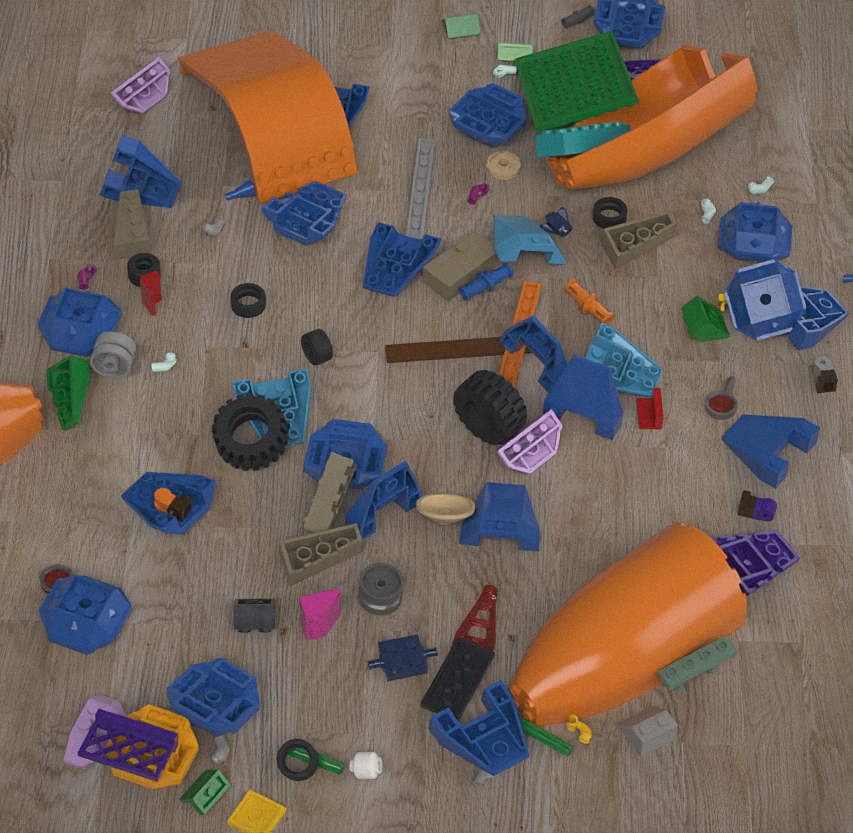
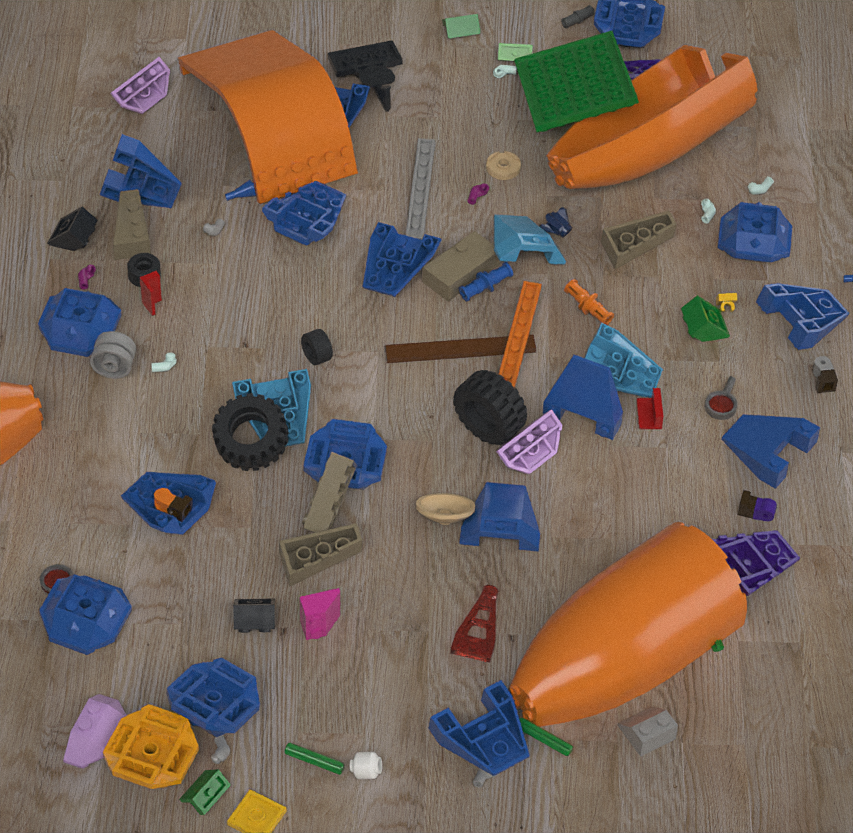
green wedge [46,355,90,431] -> none
dark purple fence [78,709,178,782] -> none
black tyre [230,283,266,318] -> none
black tyre [276,739,319,781] -> none
blue wedge [345,461,422,540] -> none
dark grey wheel [358,563,404,616] -> none
dark blue plate [368,634,438,682] -> none
black tile [420,636,495,722] -> none
blue piece [449,83,527,148] -> none
blue wedge [499,315,567,393] -> none
teal brick [535,122,630,157] -> none
yellow arm [566,715,592,744] -> none
black tyre [593,197,627,229] -> none
sand green plate [657,636,737,692] -> none
blue piece [725,259,807,341] -> none
none -> black slope [47,206,98,251]
none -> black plate [328,40,403,112]

